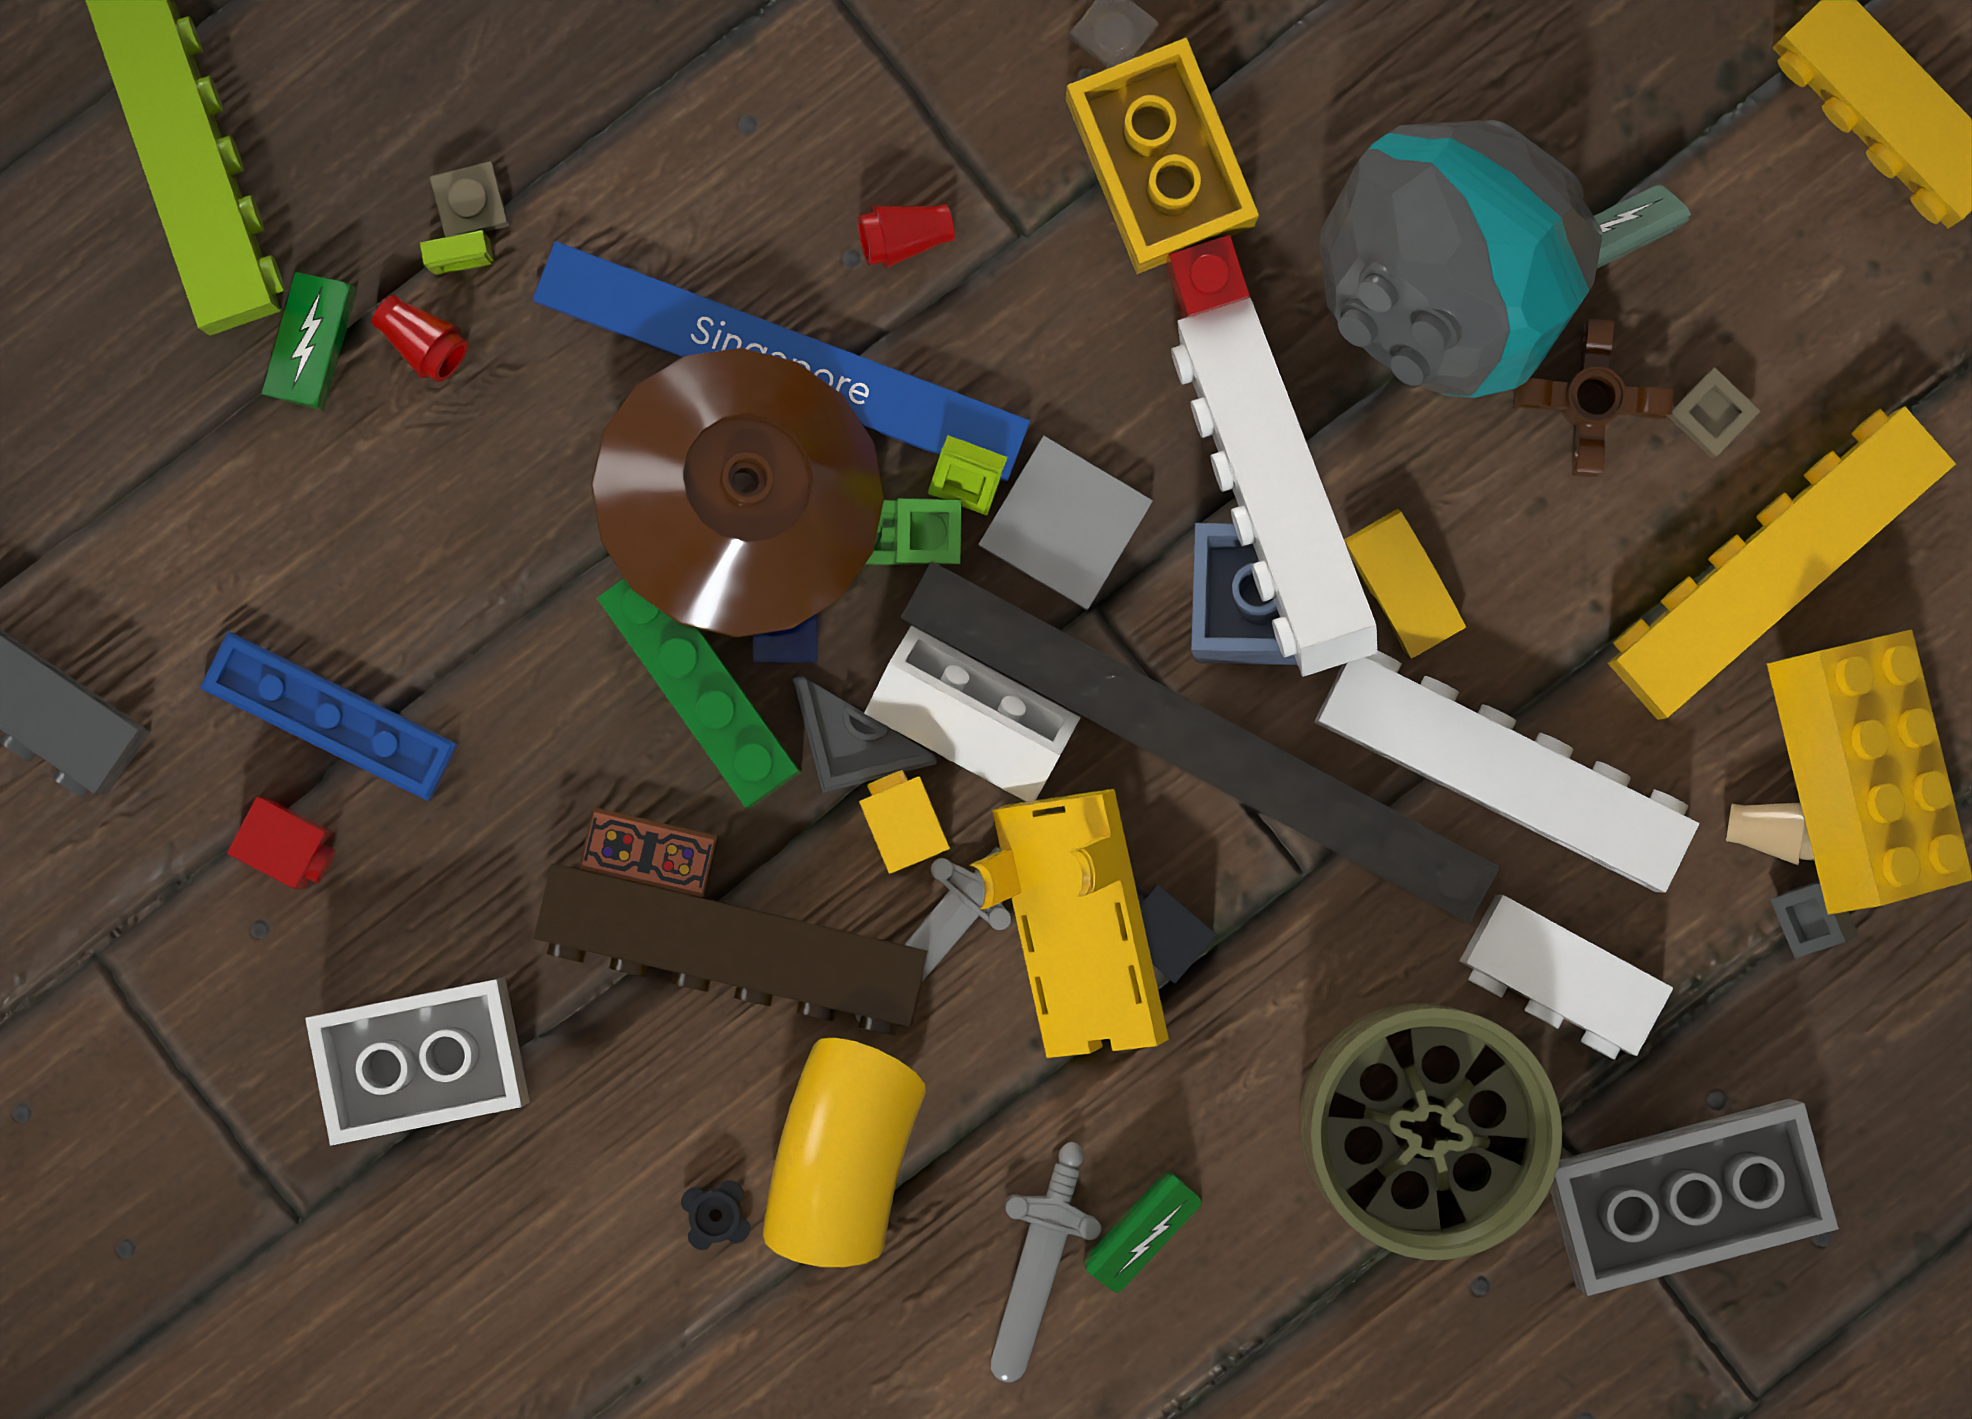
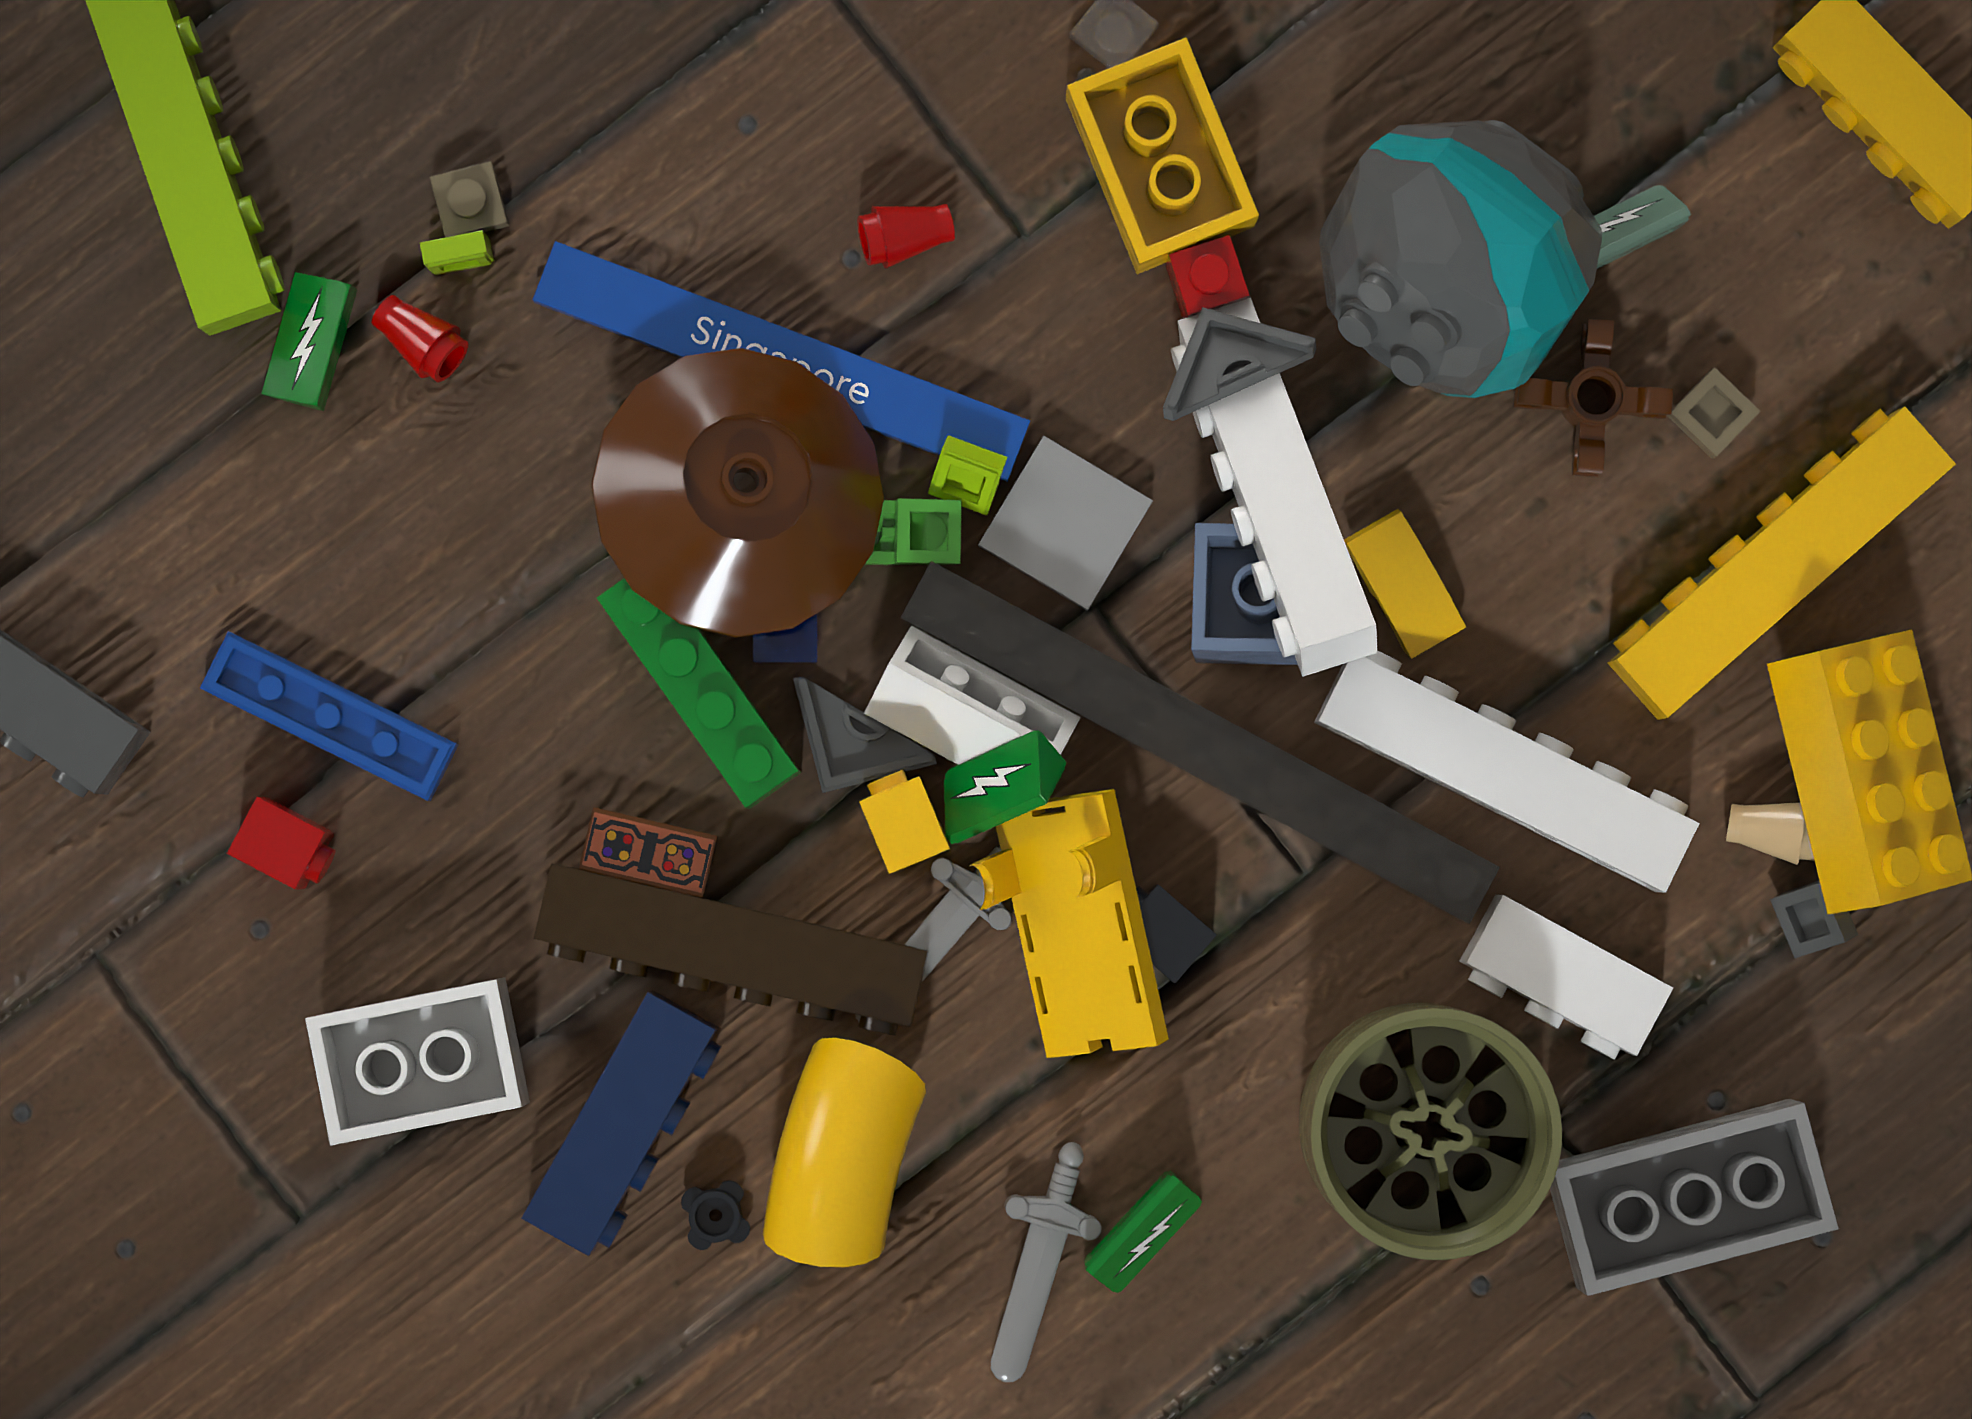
none -> dark blue brick [521,990,722,1256]
none -> green slope [944,730,1067,844]
none -> dark grey tile [1163,307,1316,421]

